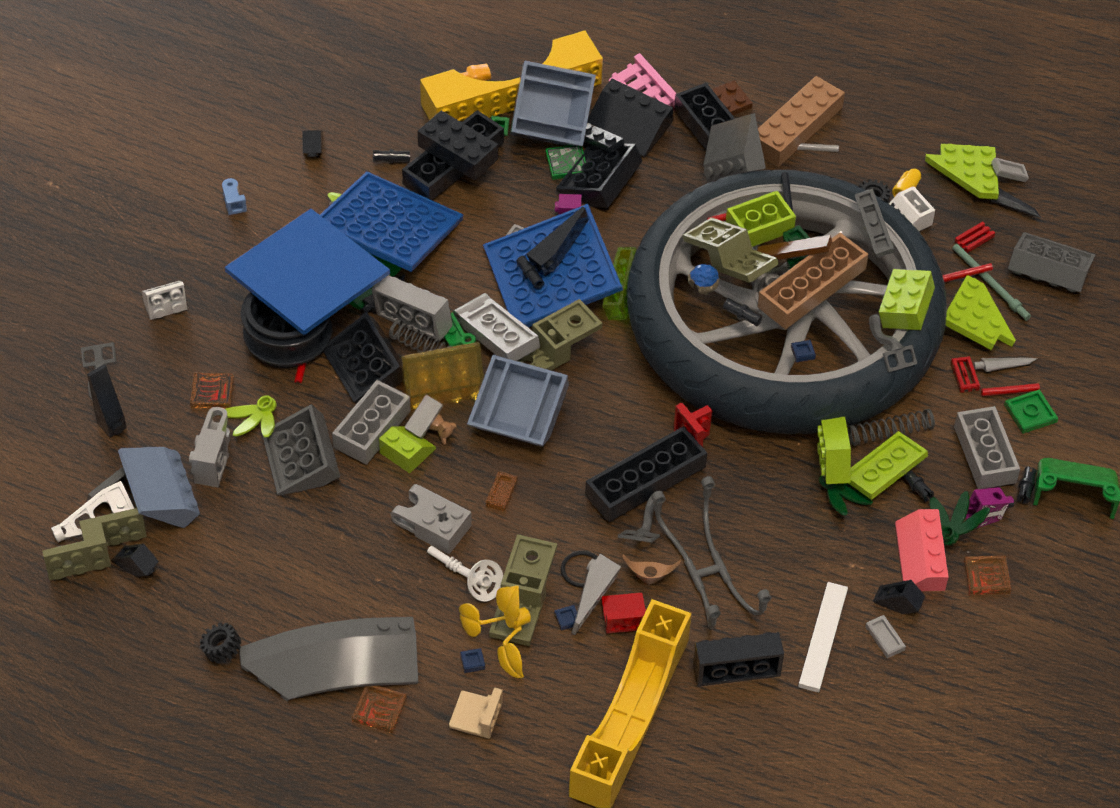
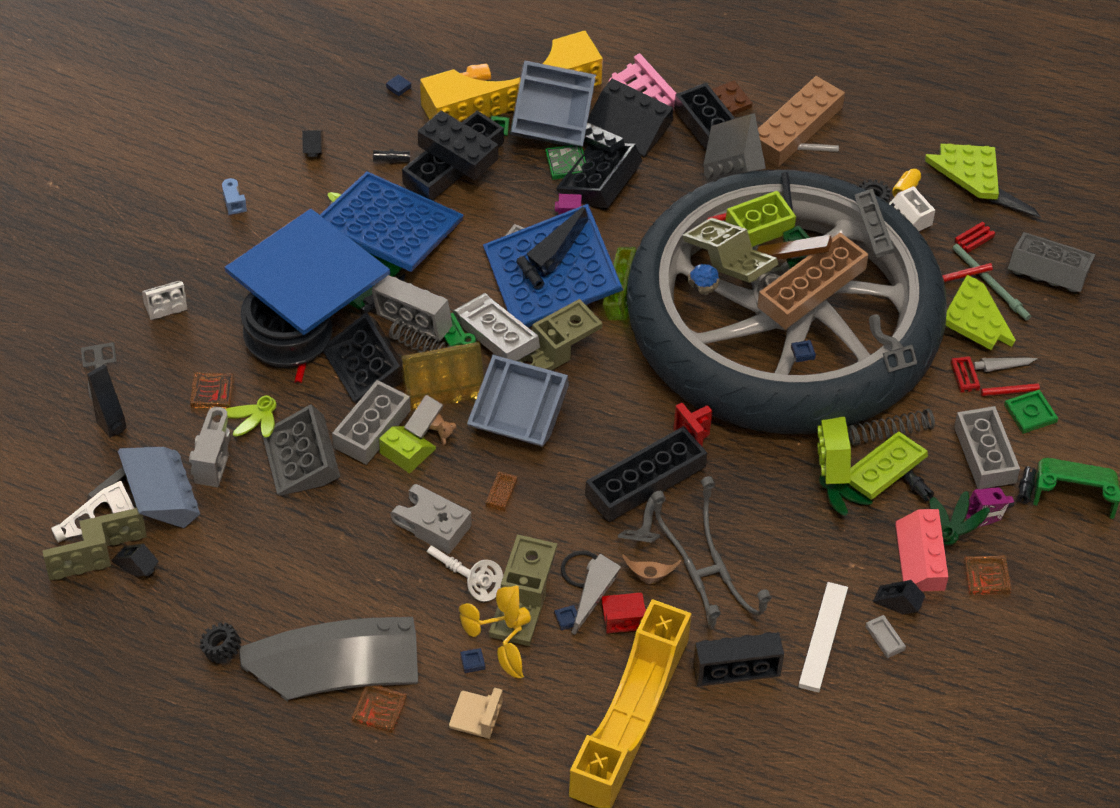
black pin [723,298,763,327] -> none
lime brick [879,269,935,330] -> none
light grey tile [991,158,1029,182] -> none
none -> dark blue tile [386,74,411,96]

